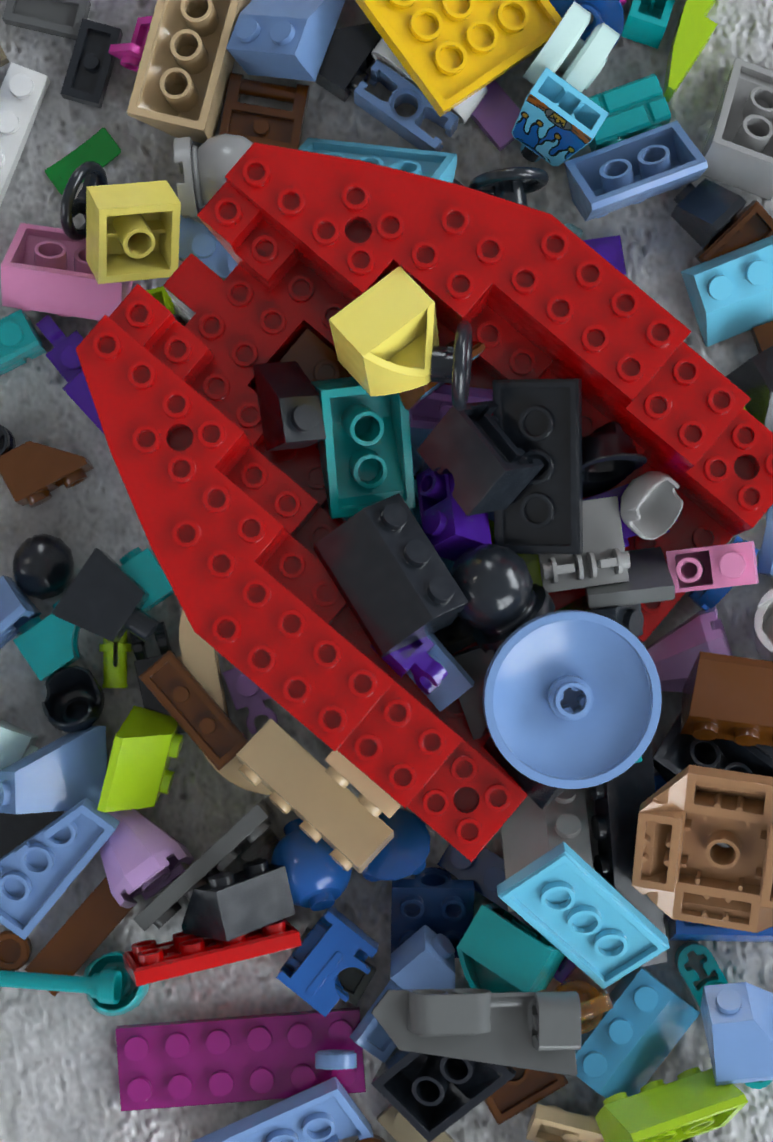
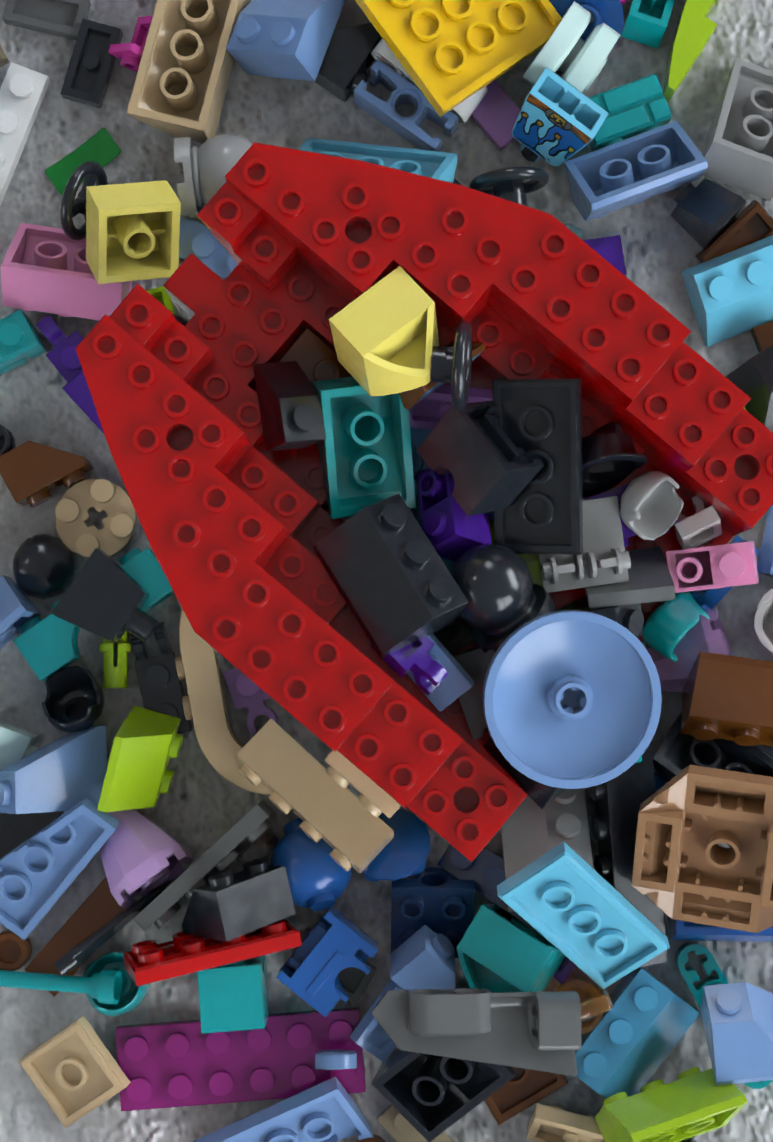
reddish brown tile [139,650,249,770] -> none
reddish brown plate [219,72,310,150] -> none
none -> tan plate [18,1015,131,1128]
none -> black bar [54,879,172,976]
none -> tan plate [55,479,137,558]
none -> teal piece [197,955,270,1034]
none -> teal hair [641,592,710,662]
none -> white tile [674,496,722,549]

